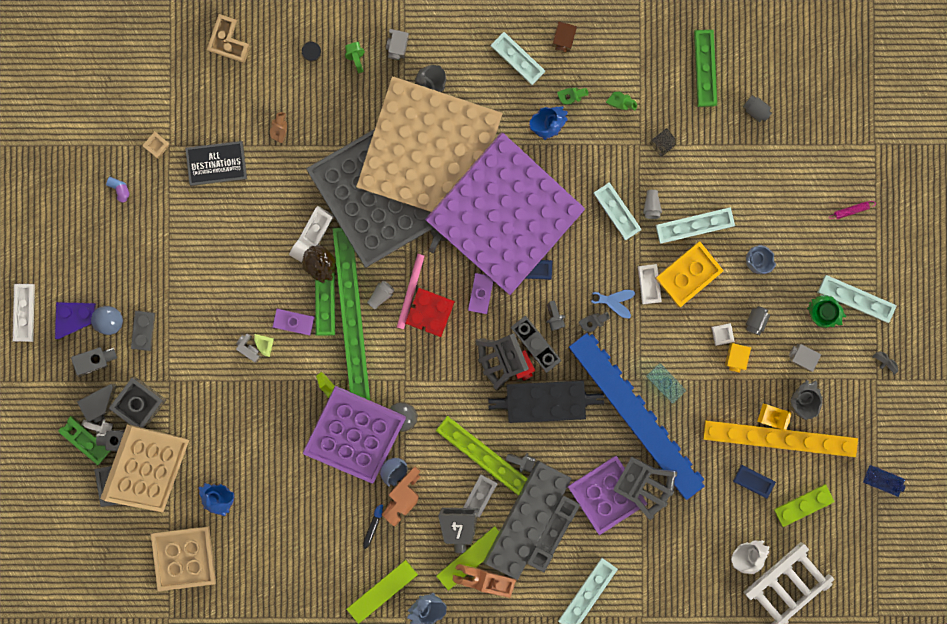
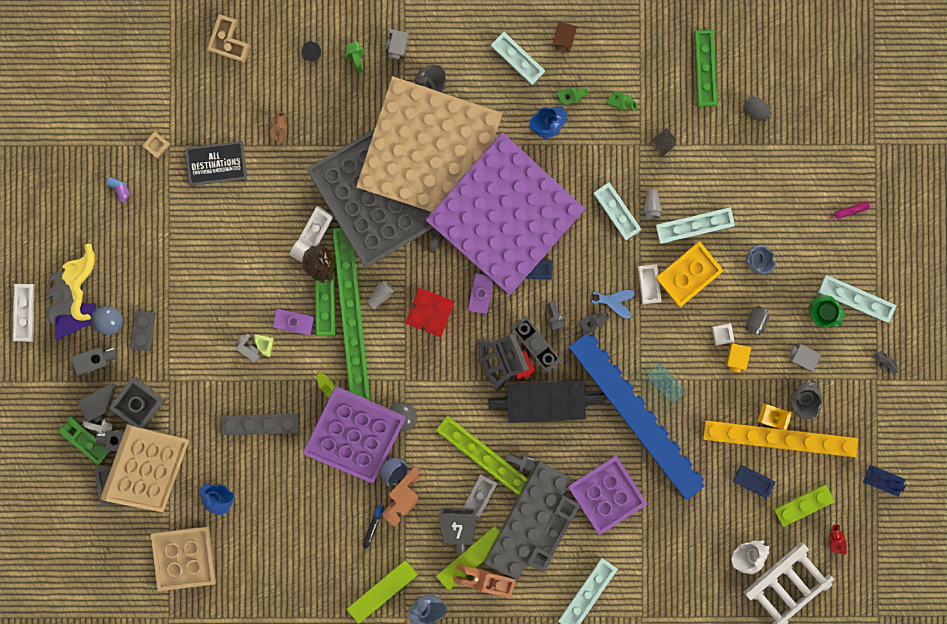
bright pink bar [397,254,424,329] -> none
dark grey plate [613,456,678,520] -> none
none -> piece [46,244,95,325]
none -> dark grey plate [221,414,299,435]
none -> red piece [829,524,847,555]

